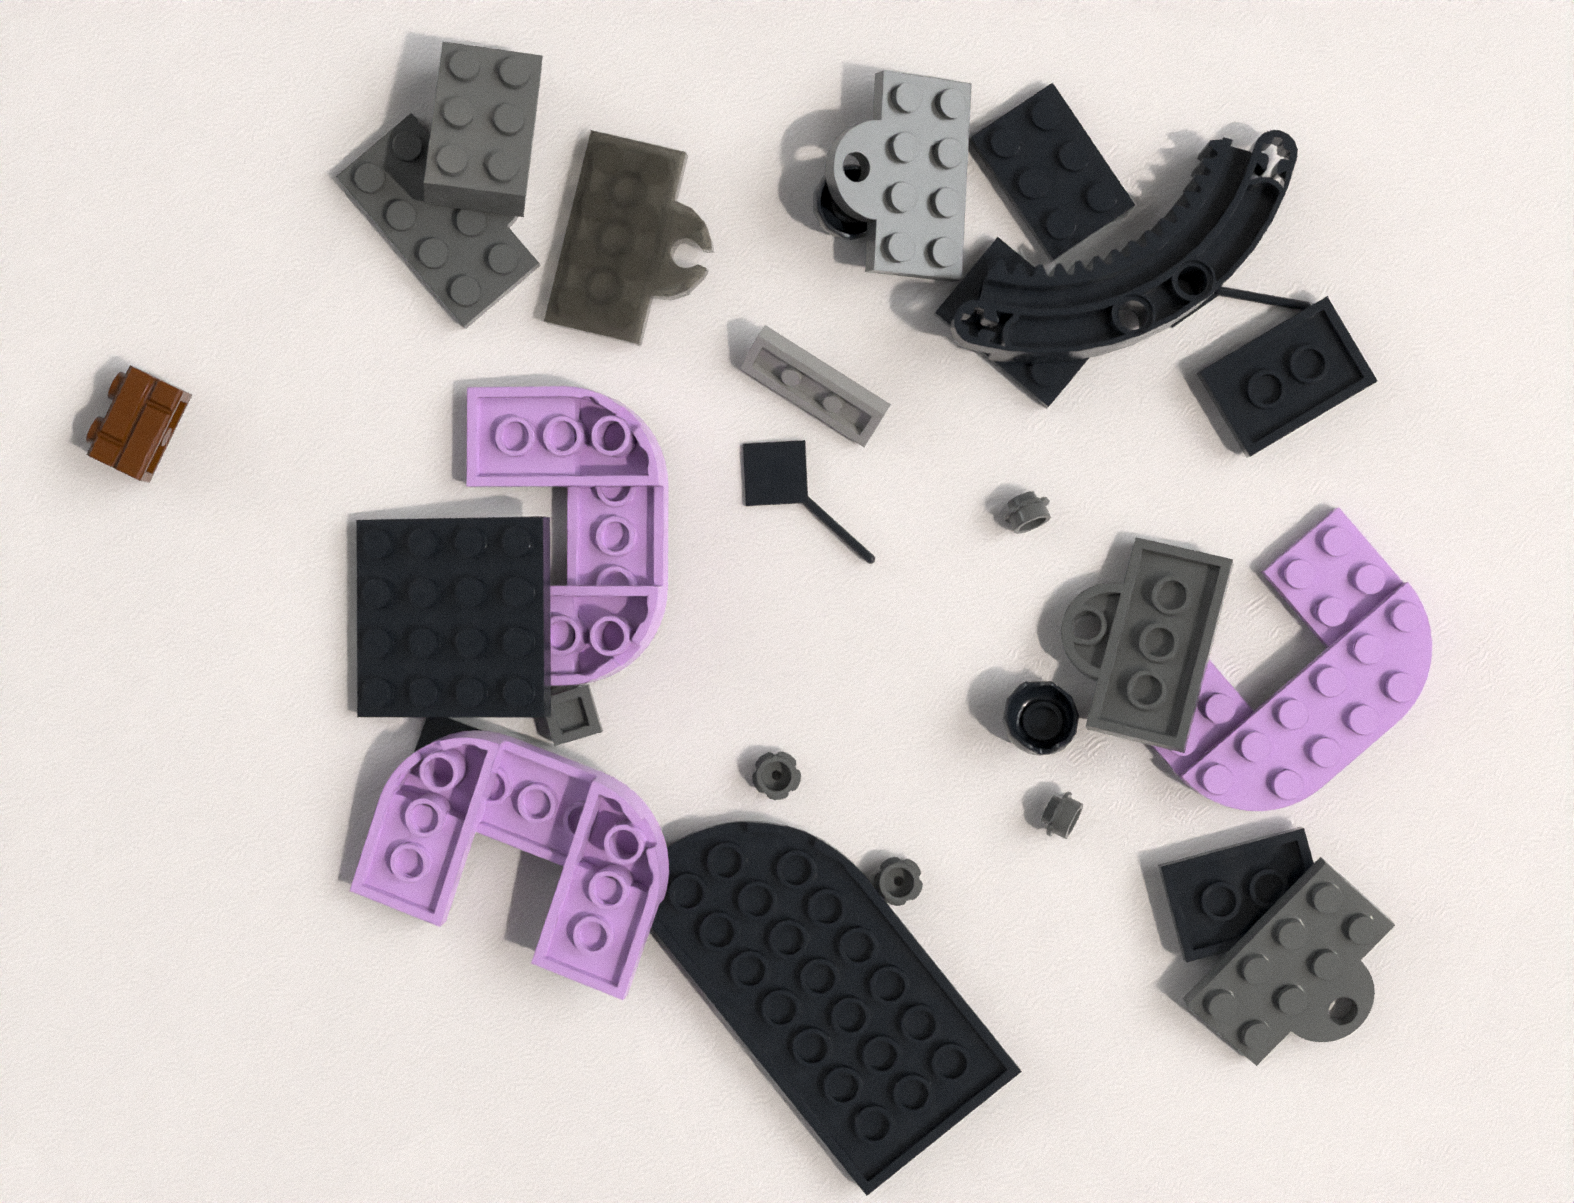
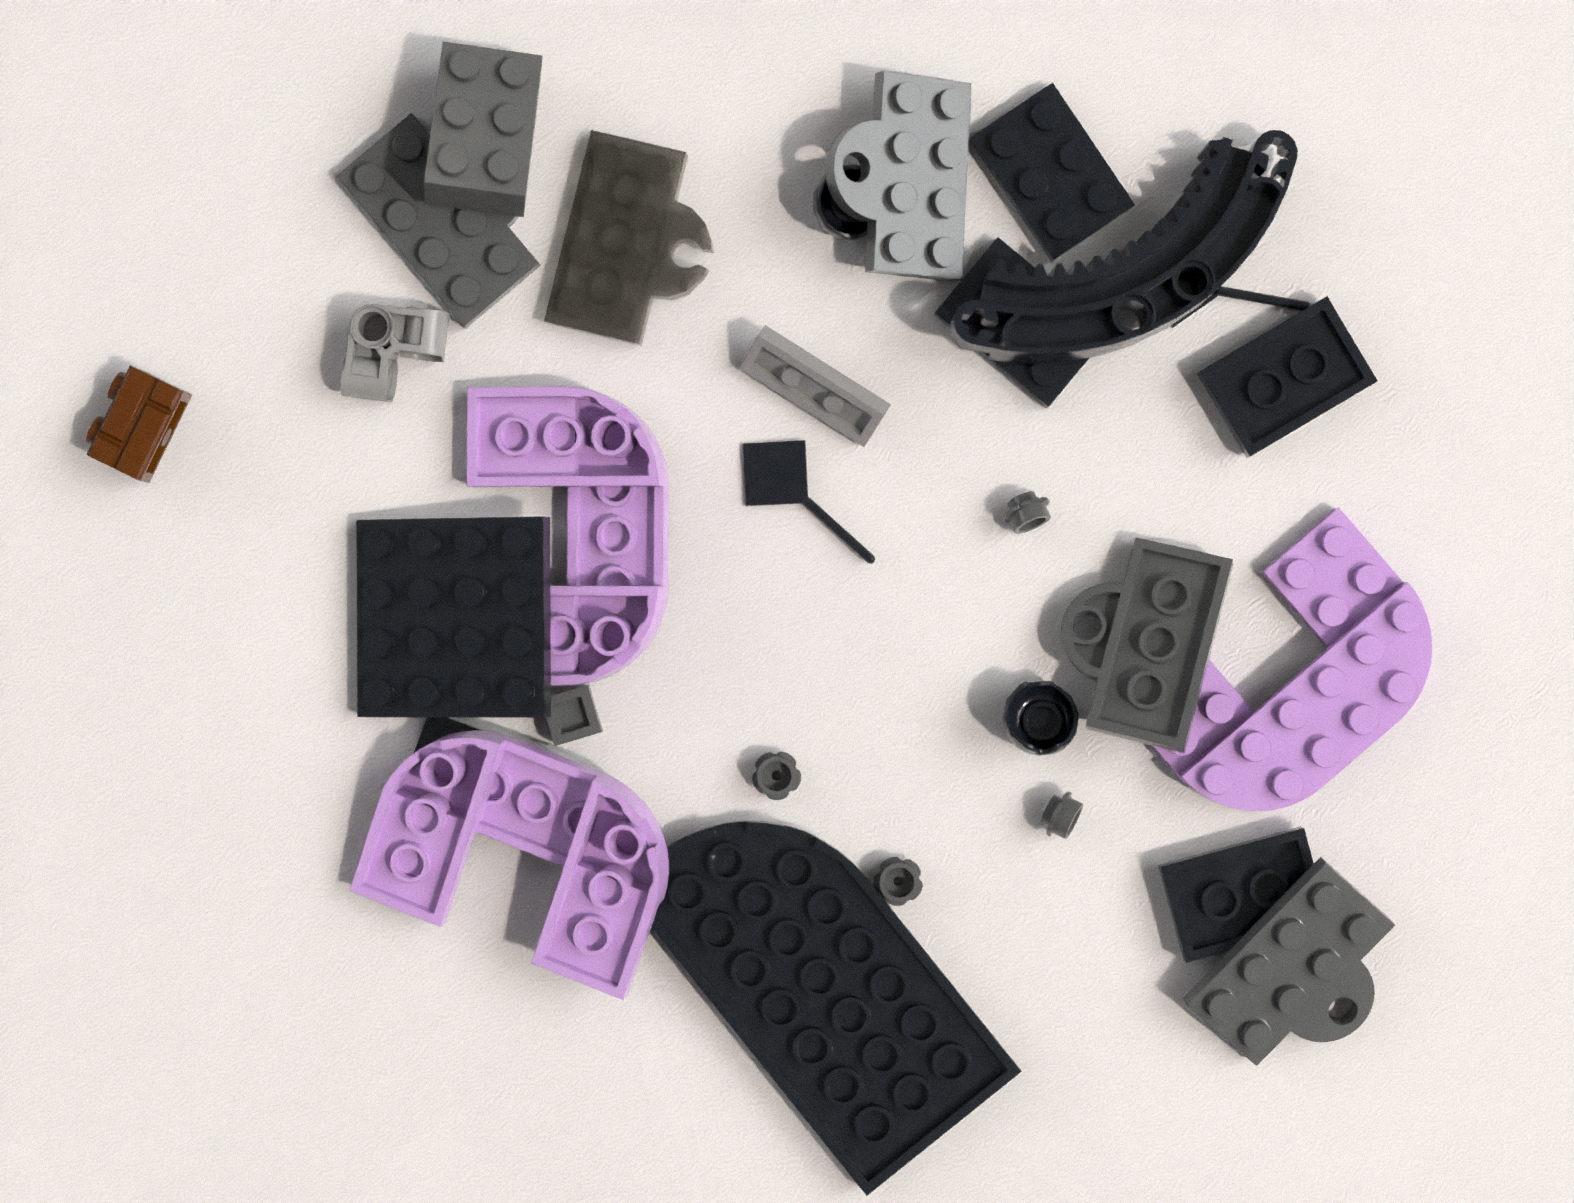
none -> light grey piece [340,304,450,403]

